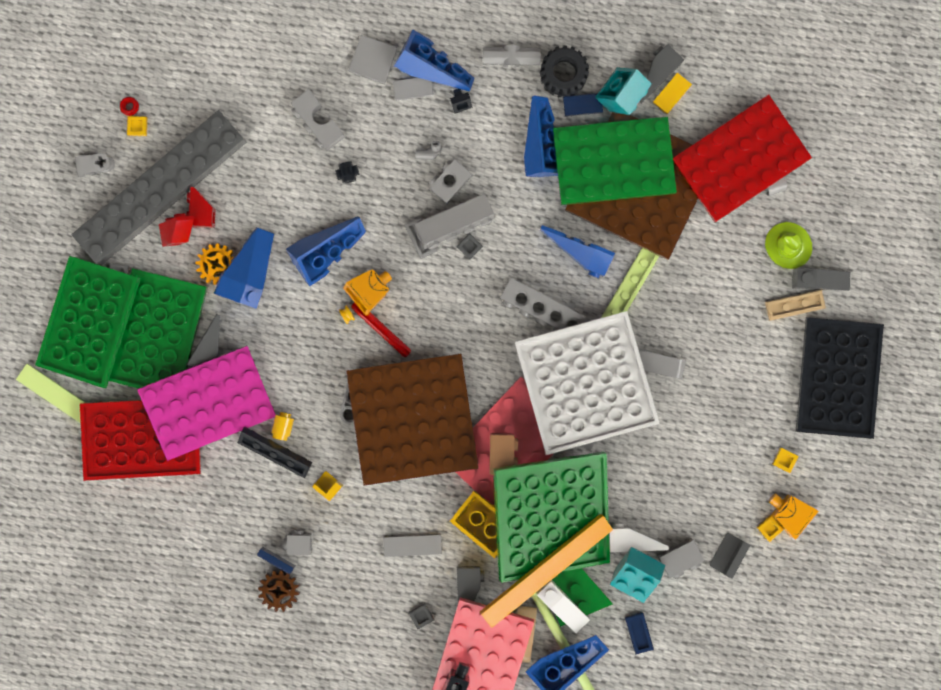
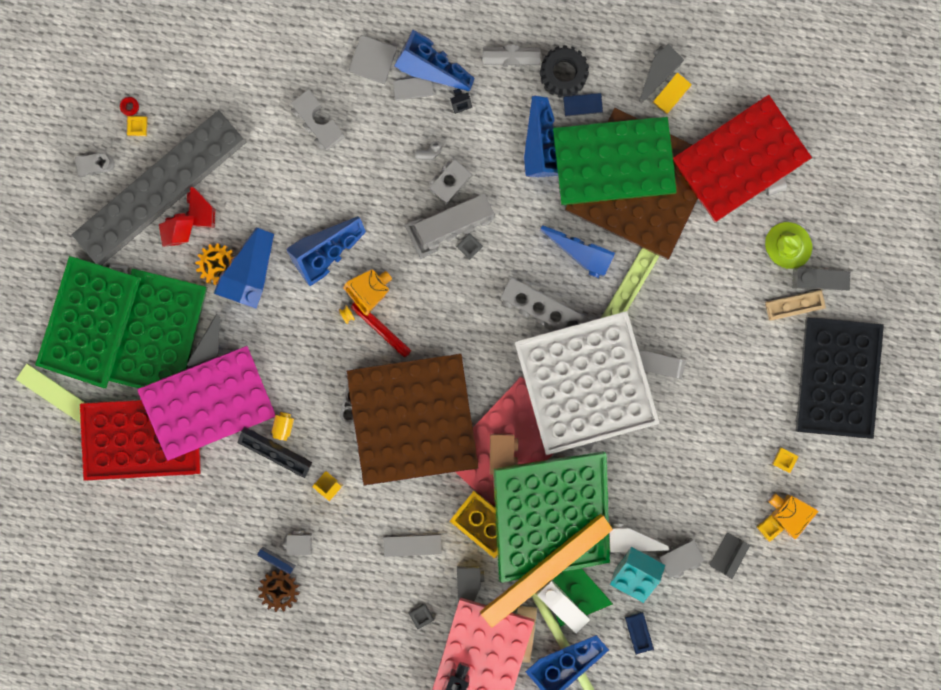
black gear [335,161,360,184] -> none
teal brick [595,67,652,115] -> none

